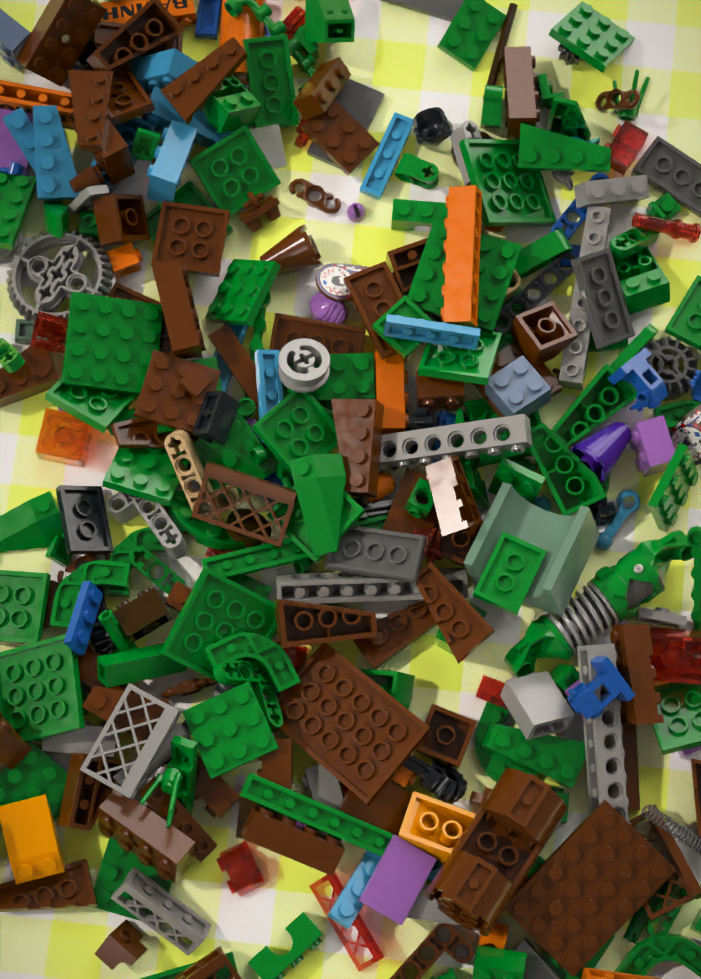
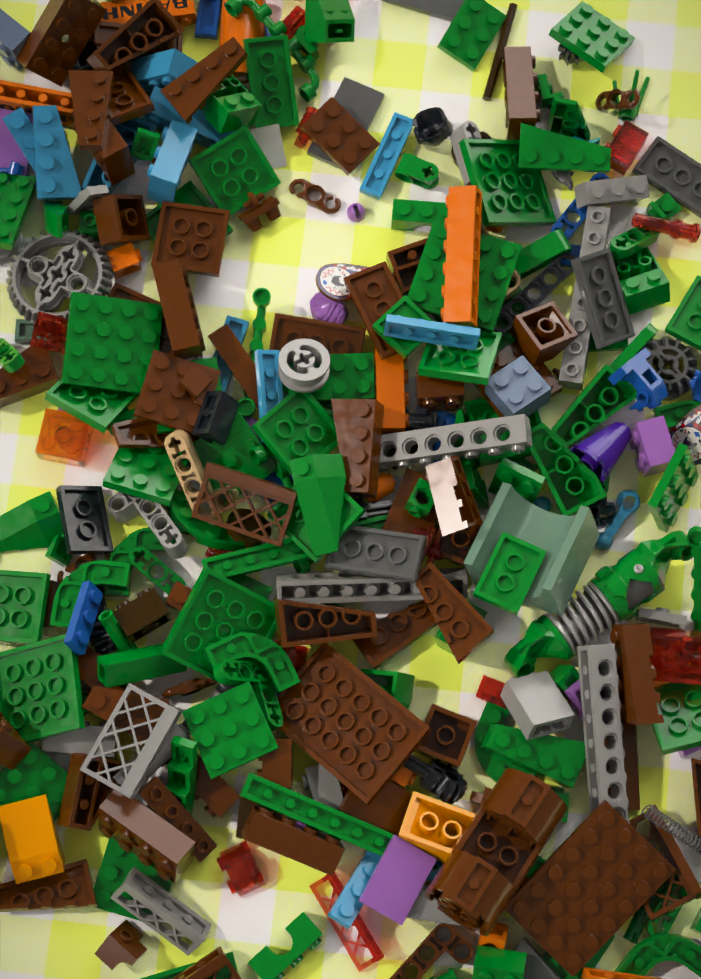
reddish brown cone [69,165,105,193] -> none
green plant [140,768,183,828] -> none
green plate [205,259,281,327] -> none
reddish brown cone [259,224,323,276] -> none
reddish brown brick [293,57,352,120] -> none
green leg [480,85,503,129] -> none
blue tile [567,656,635,720] -> none

